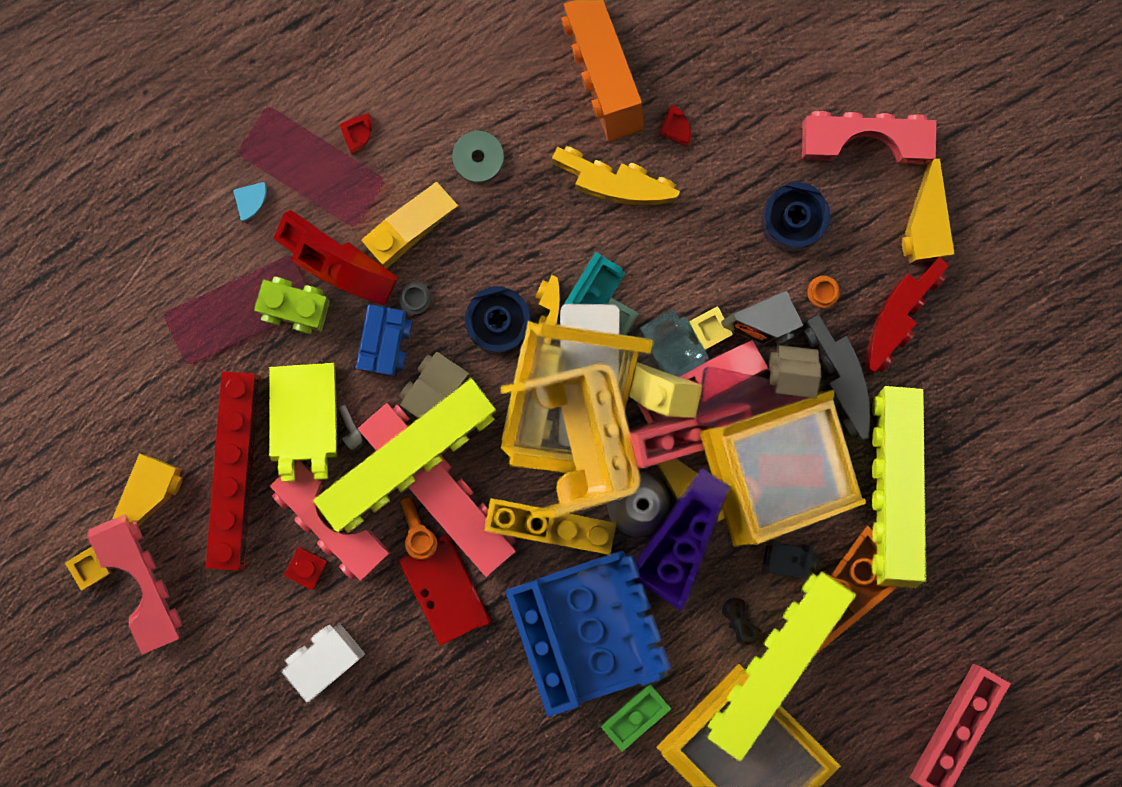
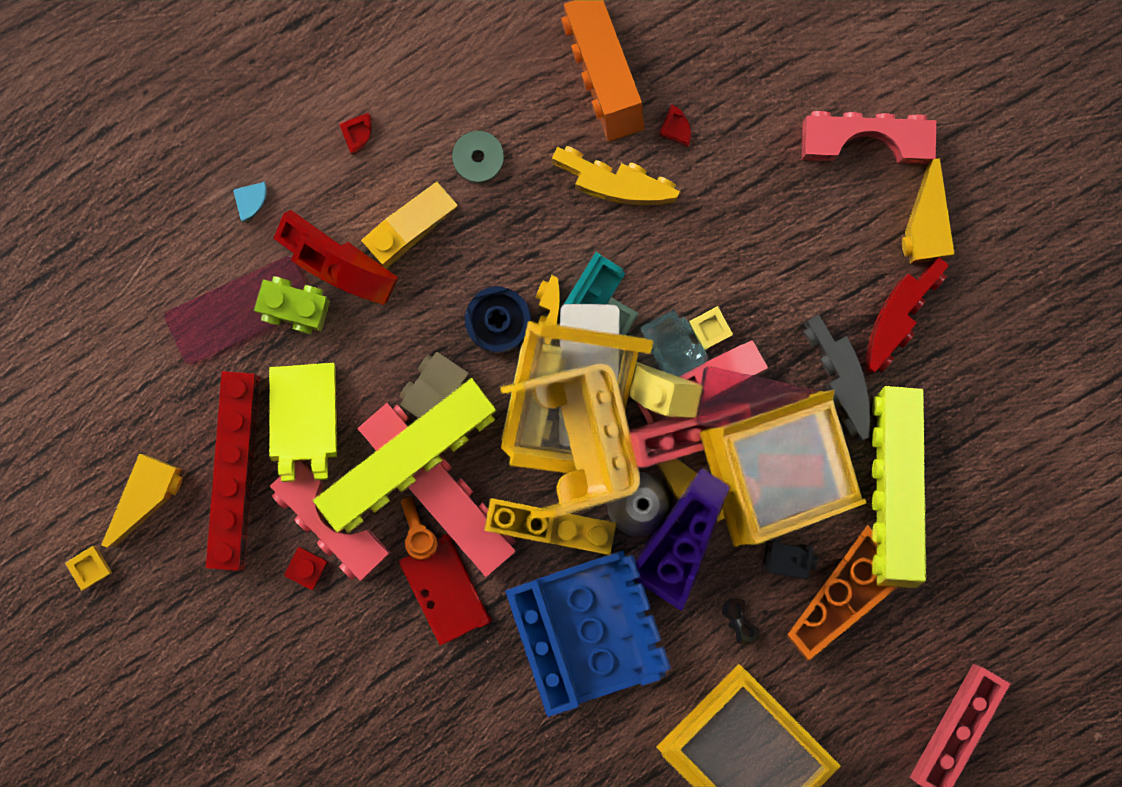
coral arch [88,514,182,655] -> none
clear pink piece [238,107,384,226] -> none
white brick [282,624,365,703] -> none
light grey hand [339,405,365,452] -> none
blue brick [356,305,413,377] -> none
dark grey plate [399,282,432,314] -> none
bright green plate [600,683,671,752] -> none
neon yellow brick [707,571,856,762] -> none
slope [721,290,803,345] -> none
dark blue brick [761,182,830,252] -> none
dark tan brick [769,345,821,398] -> none
orange plate [807,276,840,308] -> none

